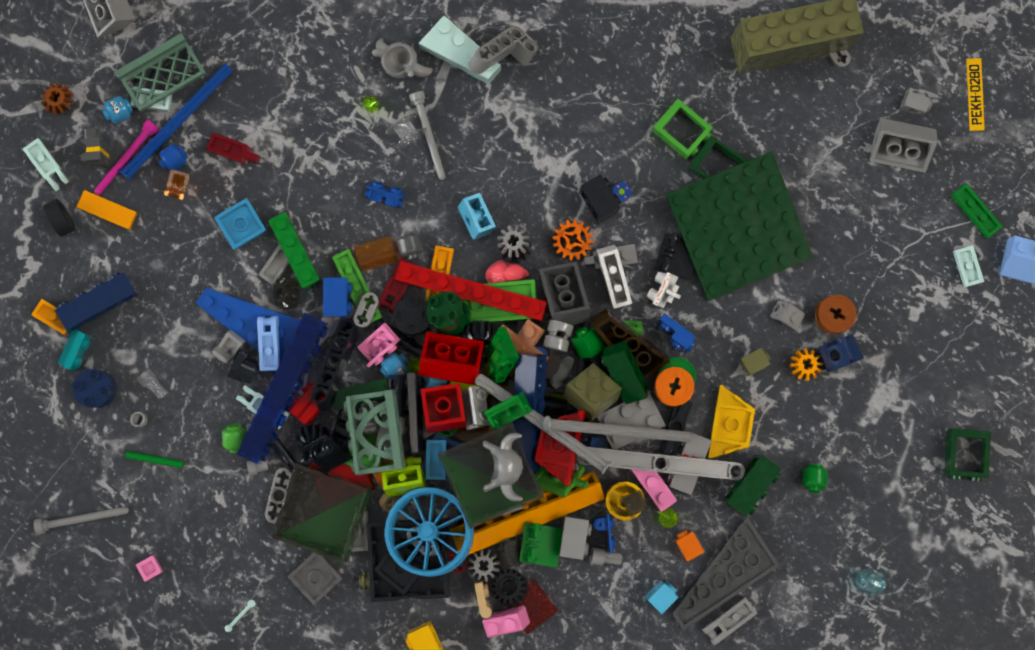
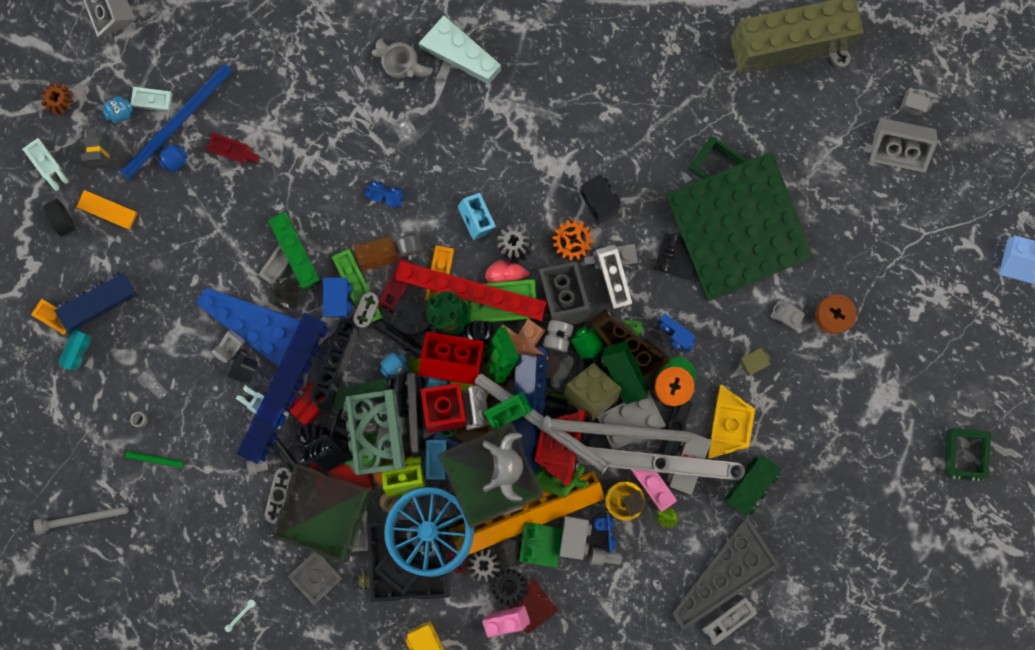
dark blue brick [72,369,117,408] -> none
dark pink piece [94,119,159,195] -> none
sand green fence [115,33,206,112] -> none
bright pink plate [136,555,164,582] -> none
clear orange brick [164,169,190,200] -> none
dark azure plate [214,198,267,251] -> none
bright green head [222,424,247,453] -> none
light blue plate [257,316,281,371] -> none
bright pink bracket [357,323,400,368] -> none
clear neon green plate [362,95,379,113] -> none
light grey piece [409,91,446,180] -> none
light grey beam [468,26,538,74] -> none
tan plate [474,579,492,618] -> none
blue plate [590,435,608,449] -> none
blue tile [612,182,631,202] -> none
medium azure brick [644,580,678,614] -> none
white hips [647,272,681,308] -> none
bright green window [652,99,713,160] -> none
orange brick [674,530,704,562] -> none
light orange gear [789,348,823,381] -> none
green head [802,464,828,494] -> none
dark blue brick [818,334,864,372] -> none
clear light blue head [855,568,886,596] -> none
green tile [950,183,1003,239] -> none
light aqua plate [953,245,984,288] -> none
yellow sticker [966,58,985,131] -> none

